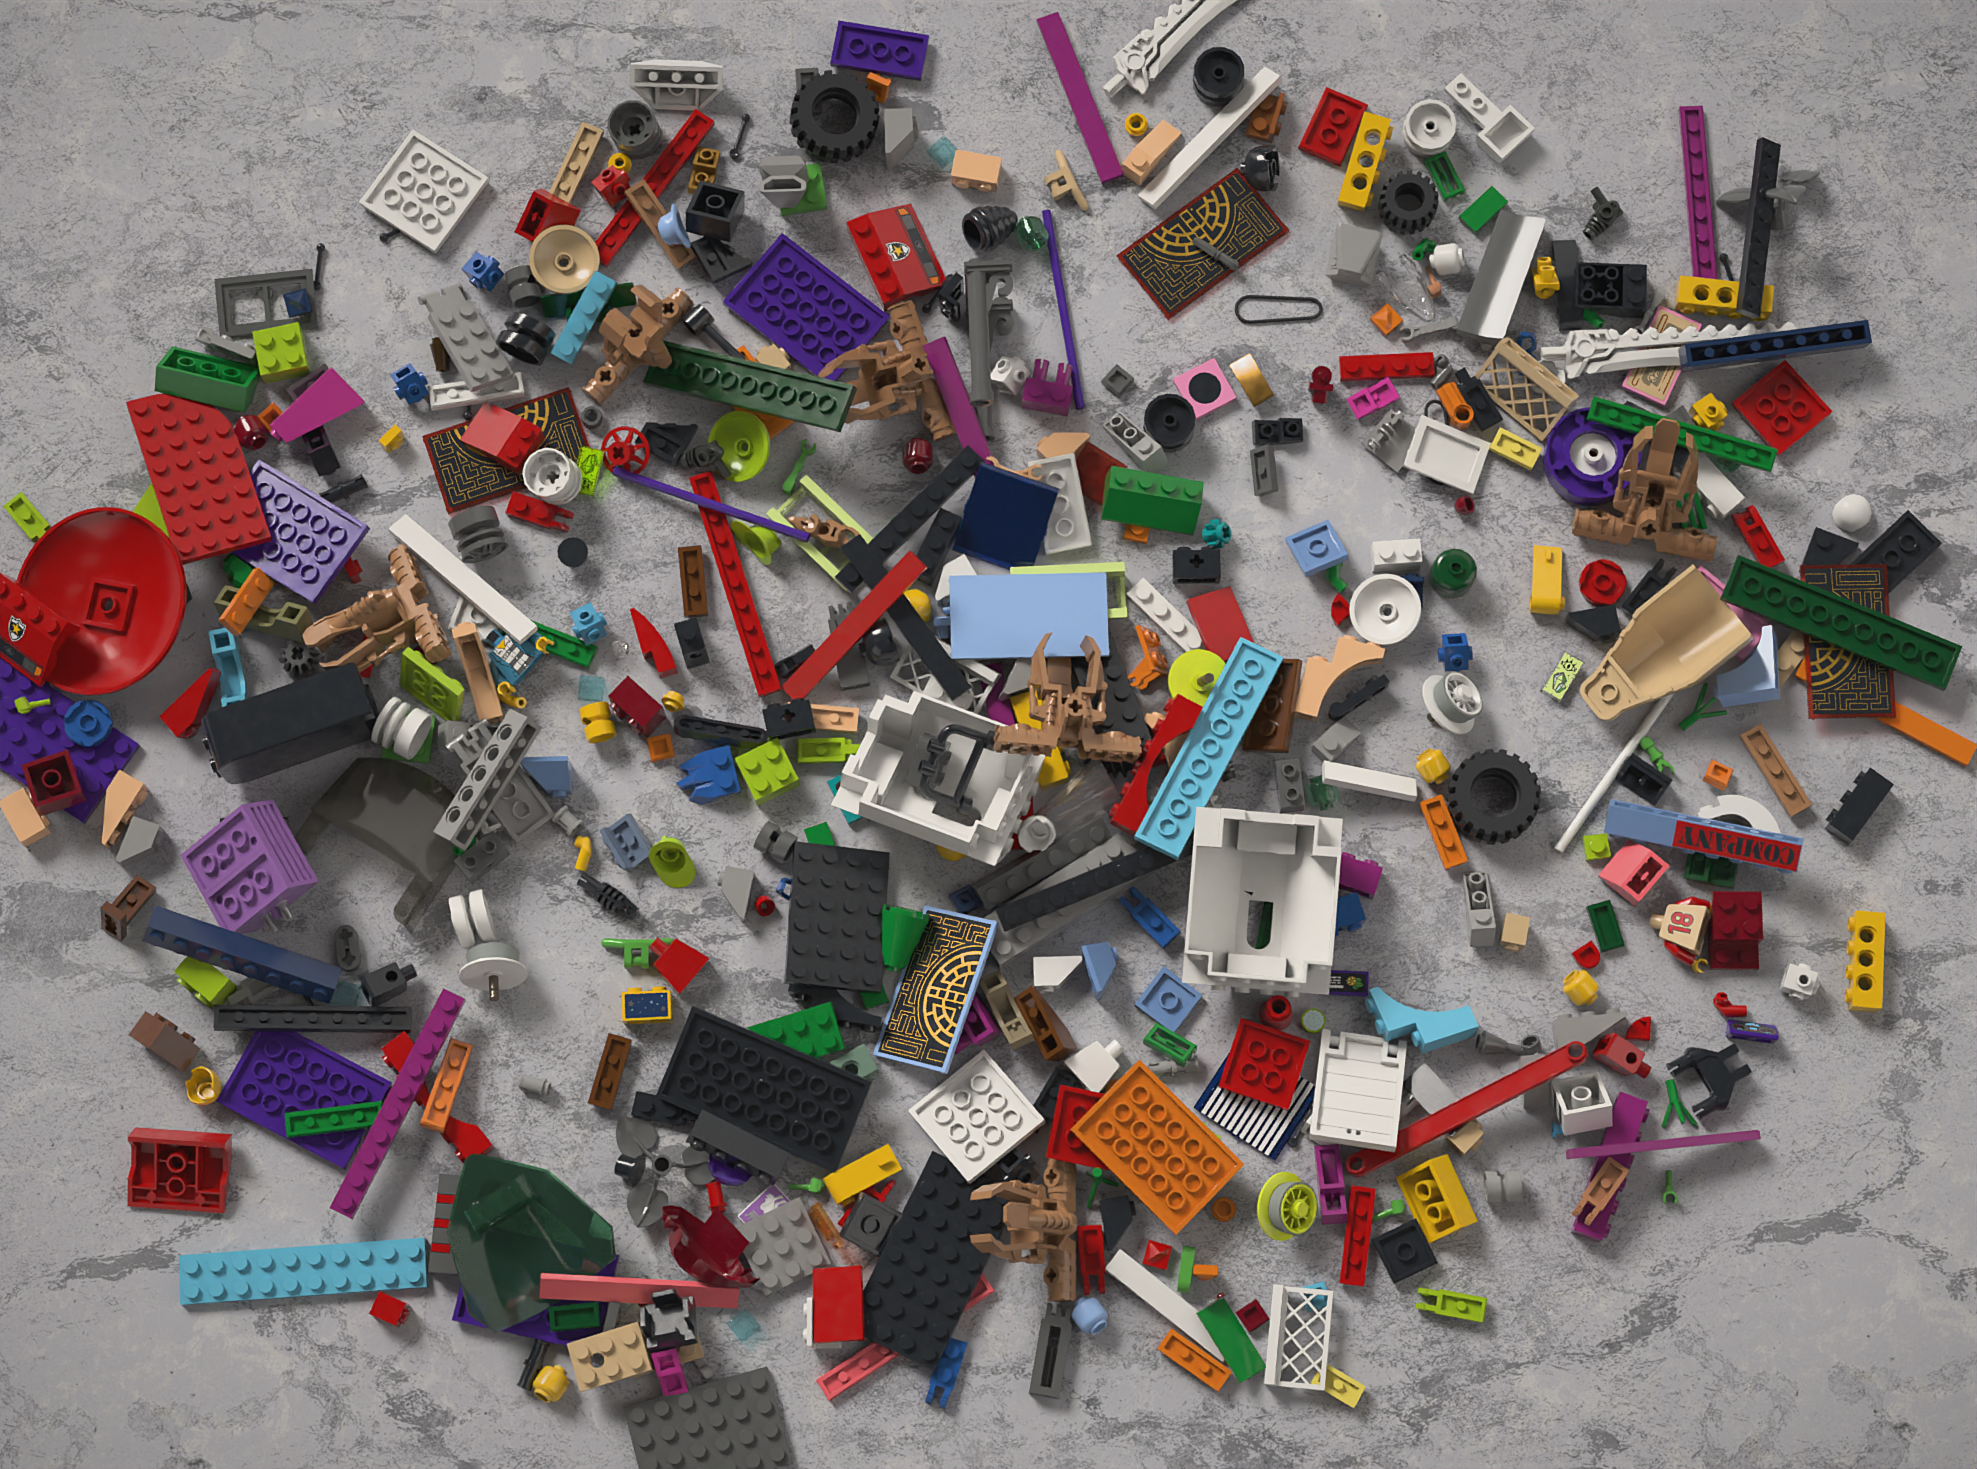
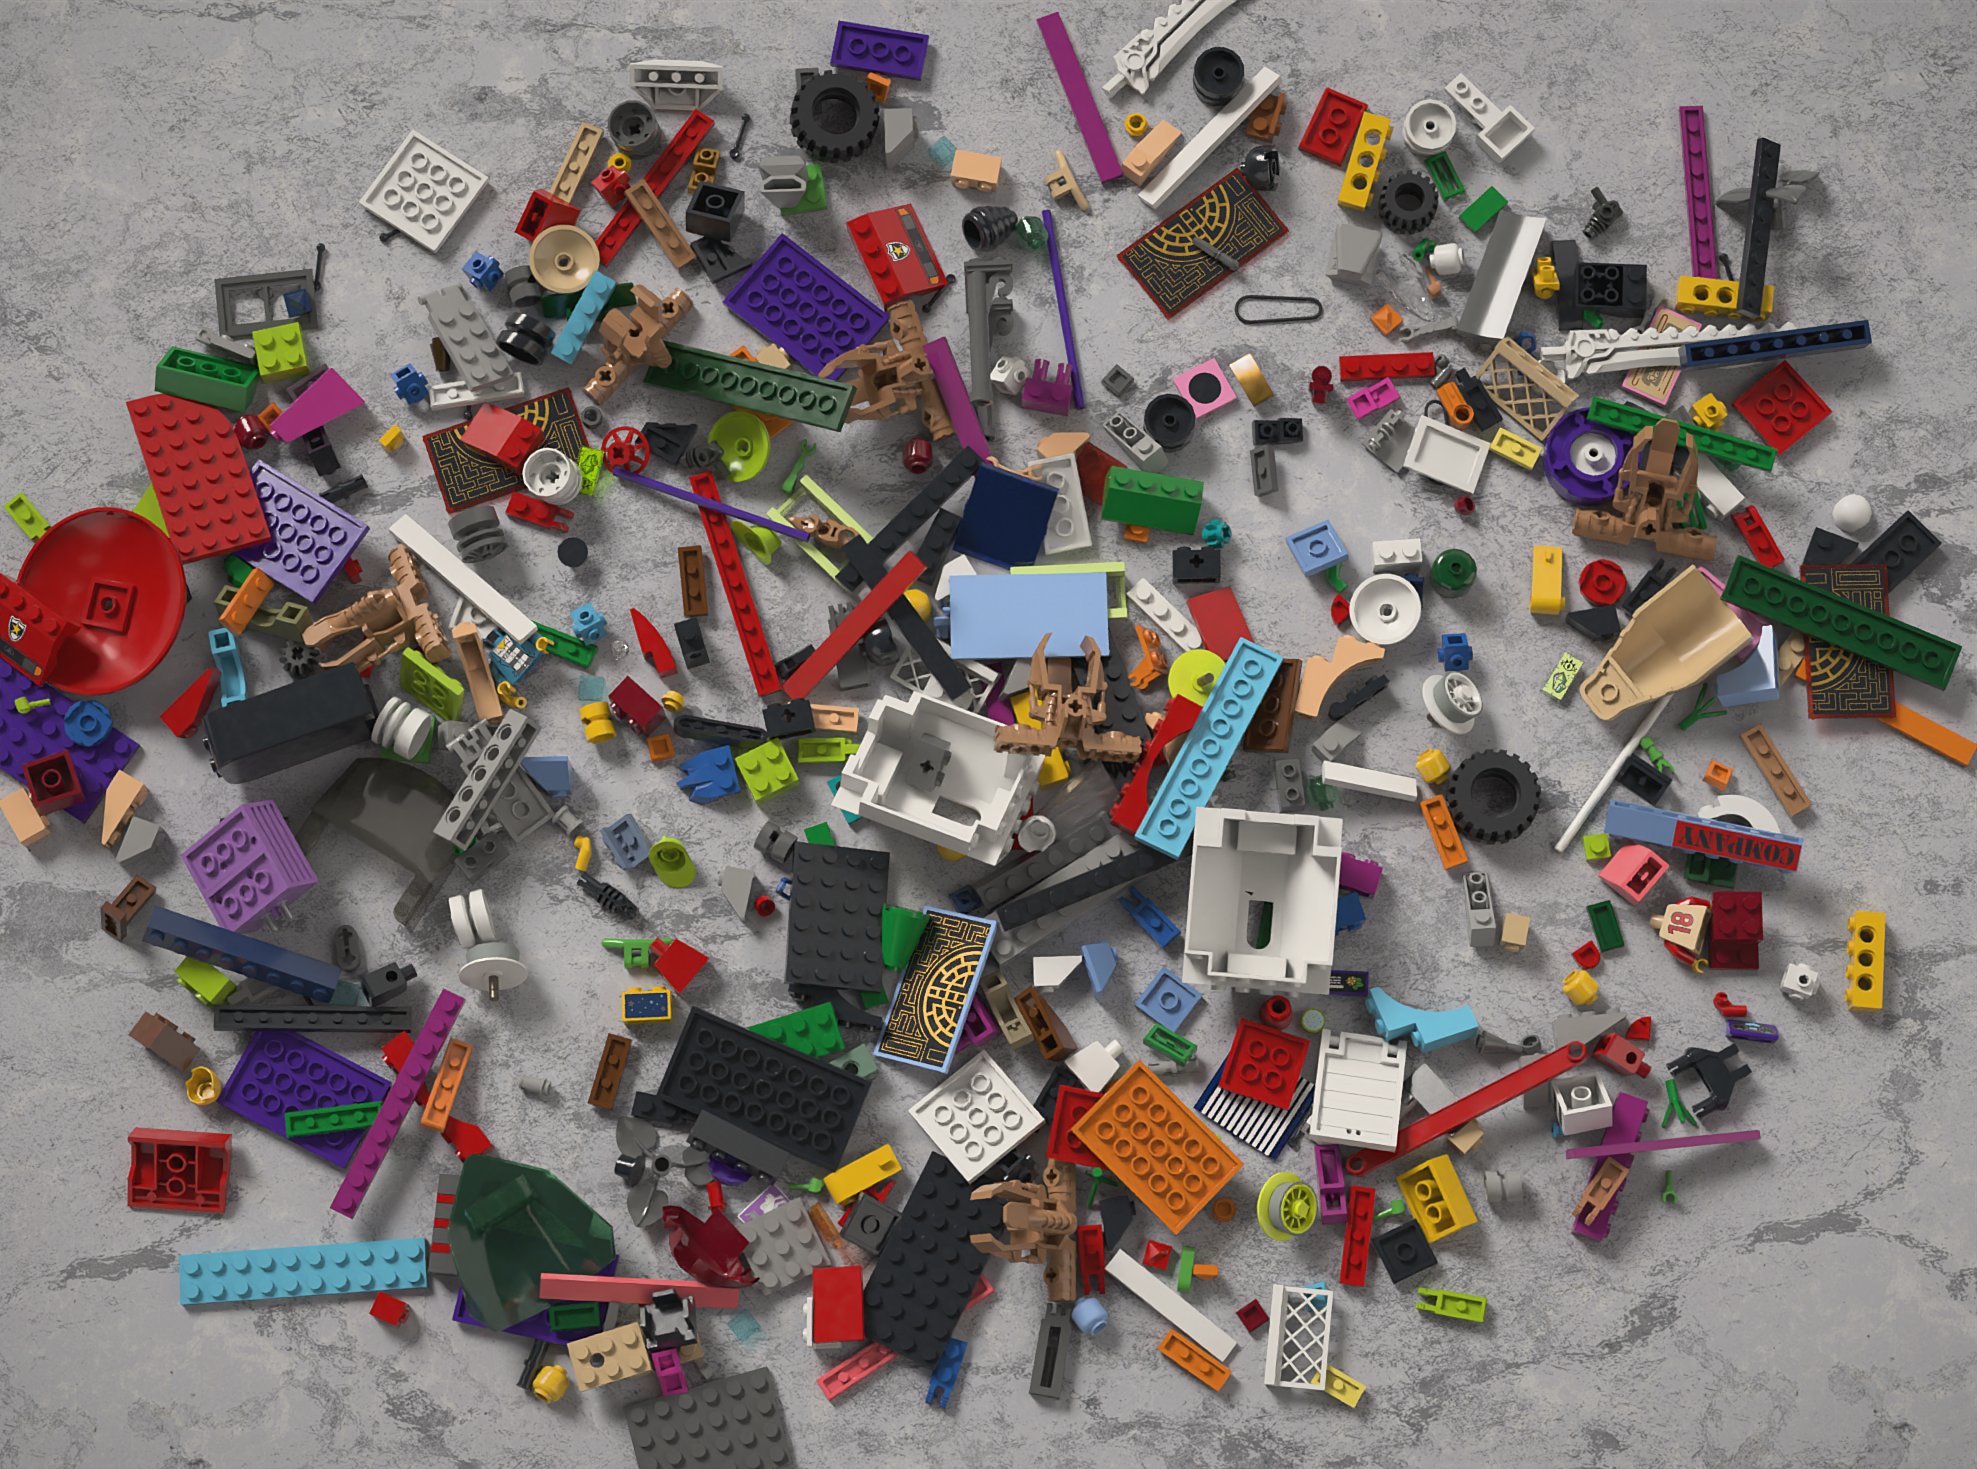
light blue hat [658,204,691,249] -> none
black piece [682,304,746,360] -> none
black bar [918,724,996,816] -> none
black bracket [939,272,964,321] -> none
green piece [1196,1293,1266,1383] -> none
black brick [1824,767,1894,845] -> none

